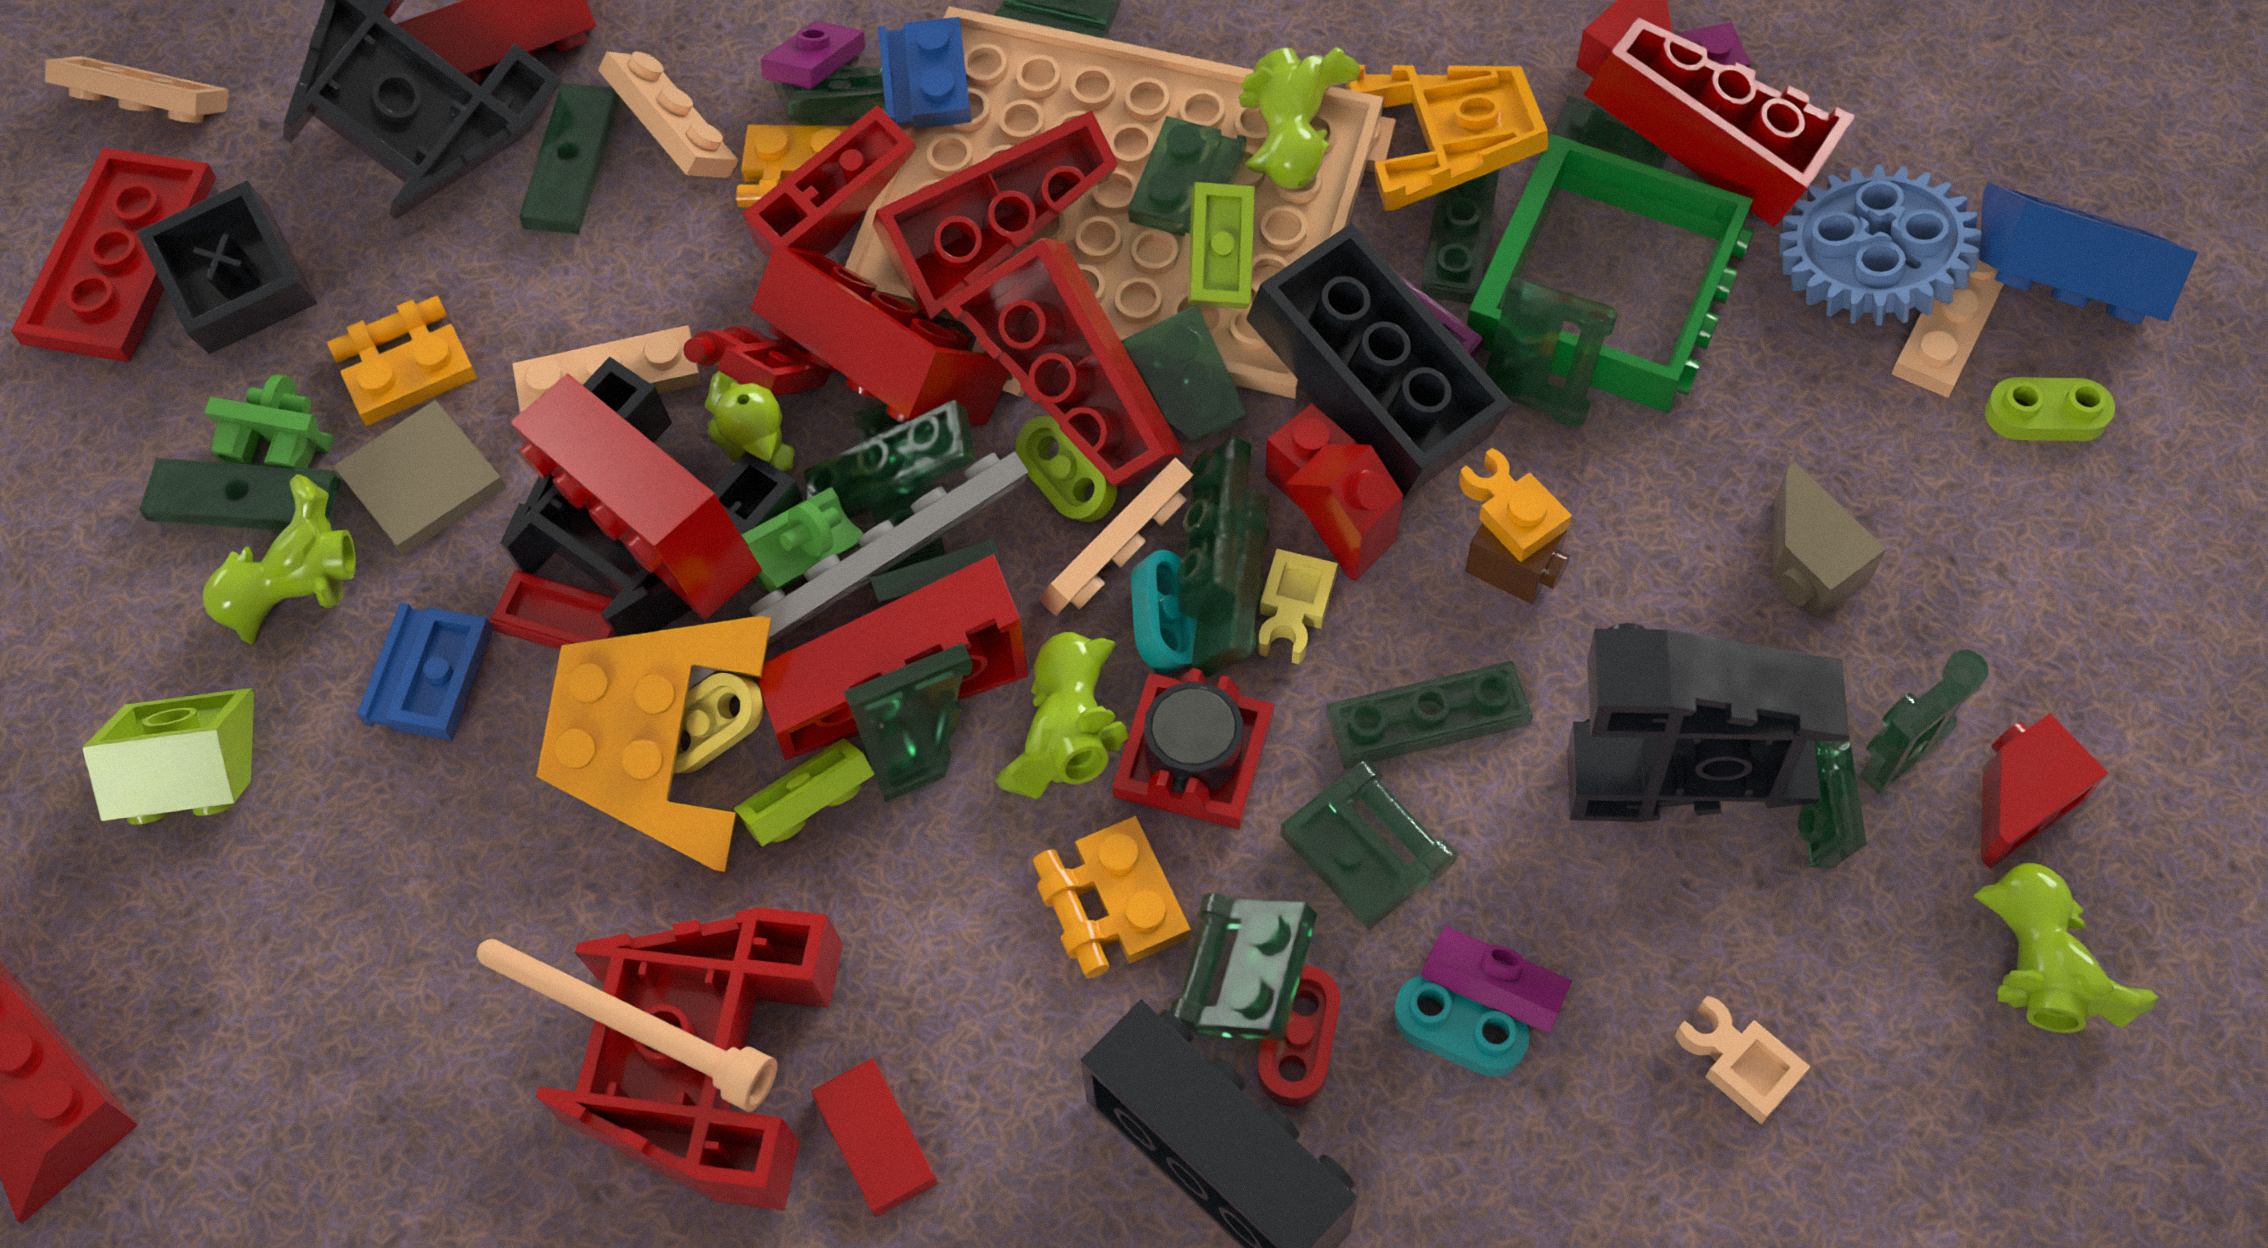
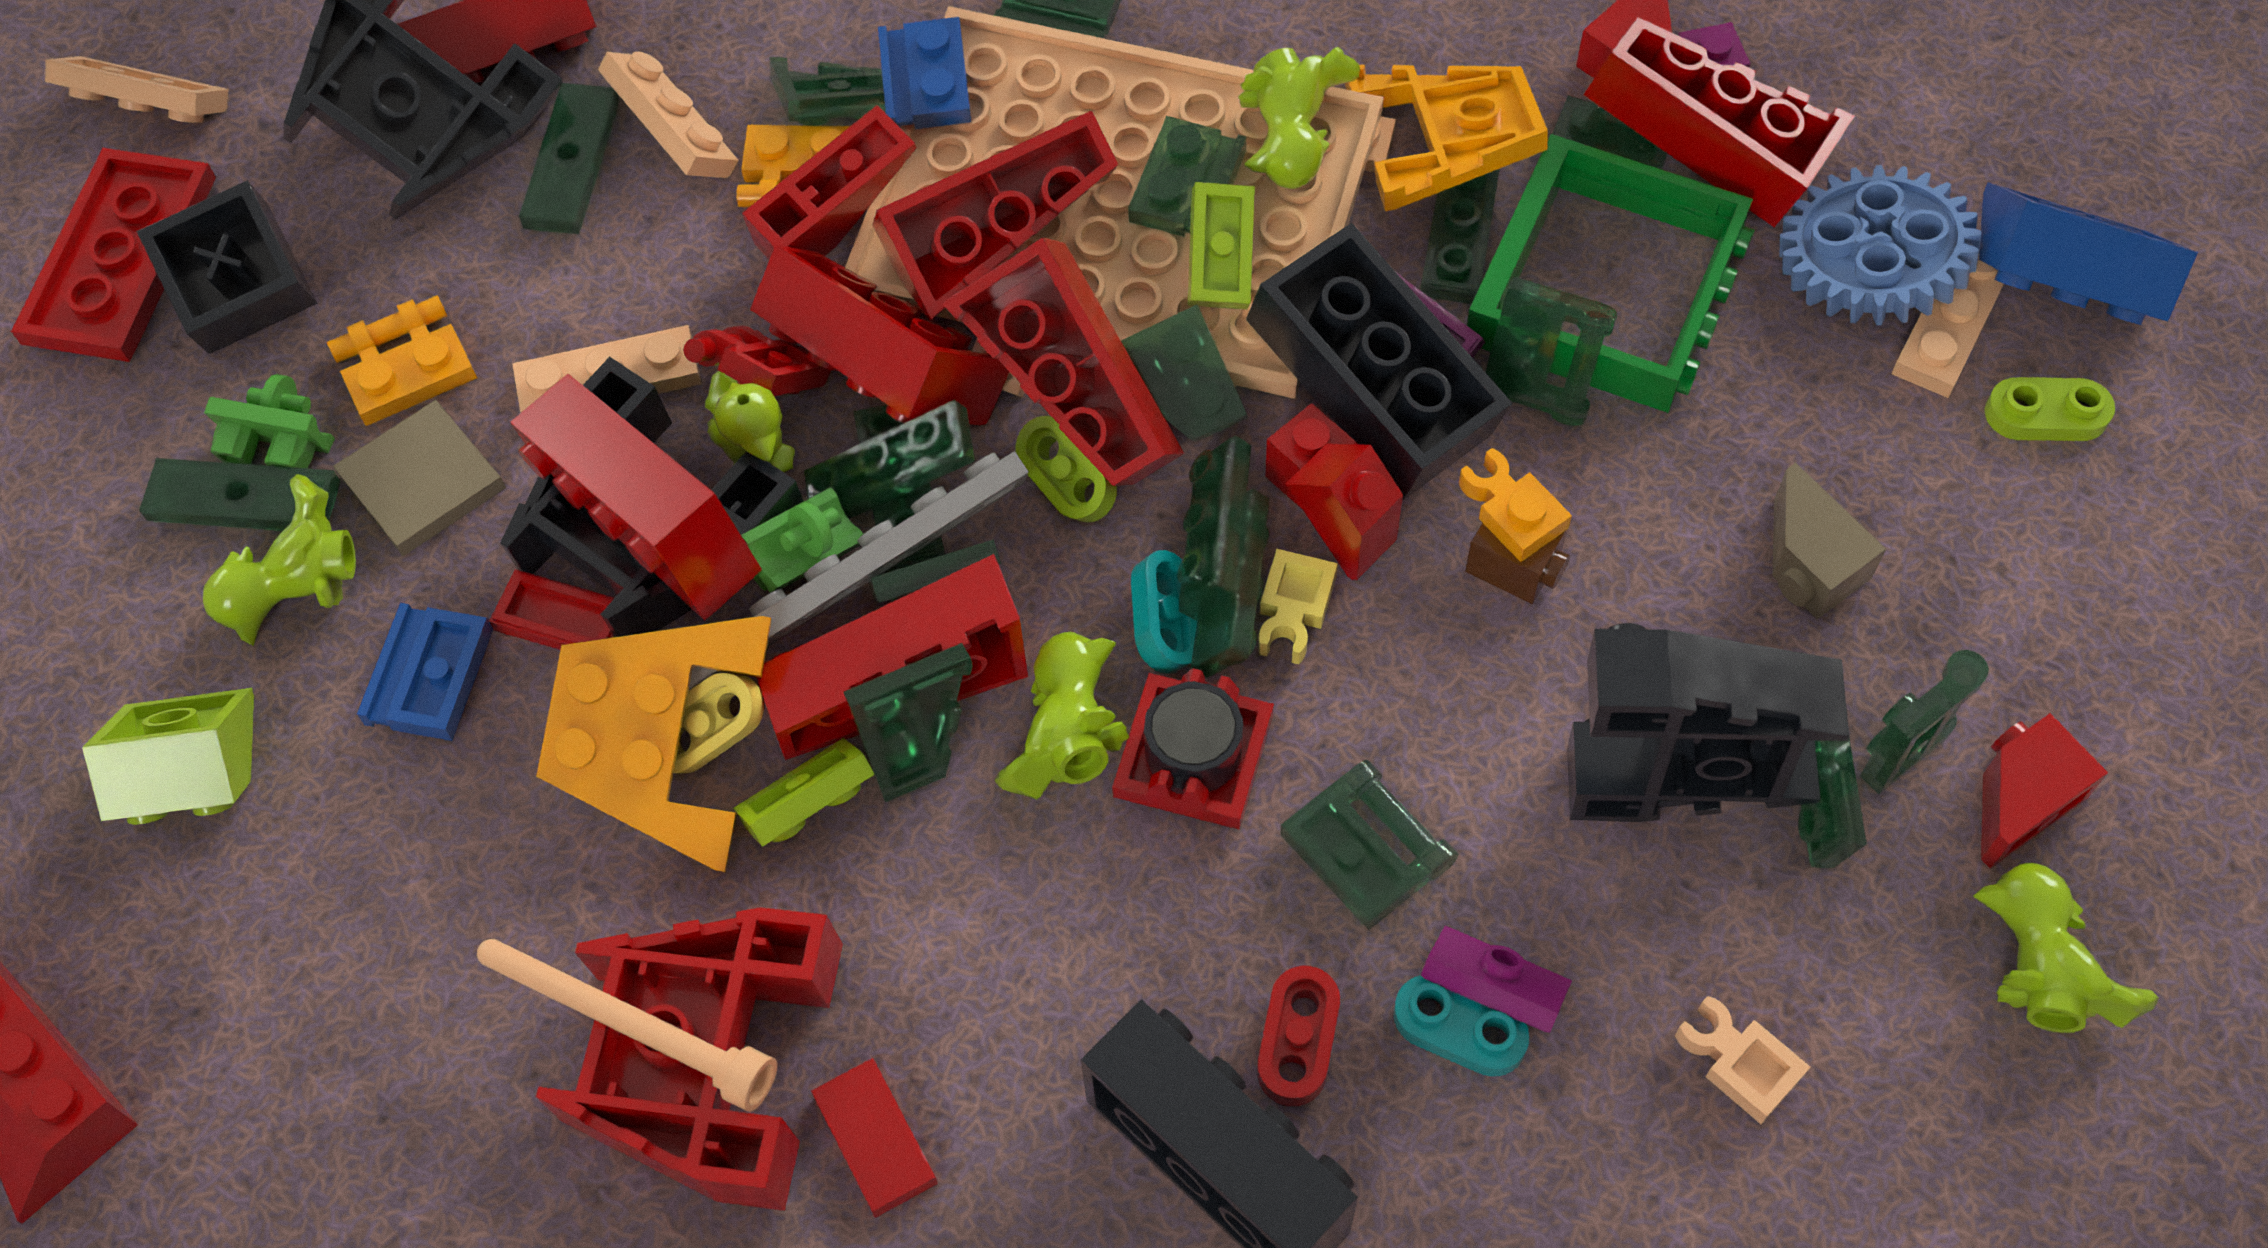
magenta plate [761,21,865,90] -> none
light orange plate [1032,816,1191,979] -> none
light nougat plate [1038,458,1193,616] -> none
clear green plate [1169,893,1318,1041] -> none
clear green tile [1326,660,1533,769] -> none

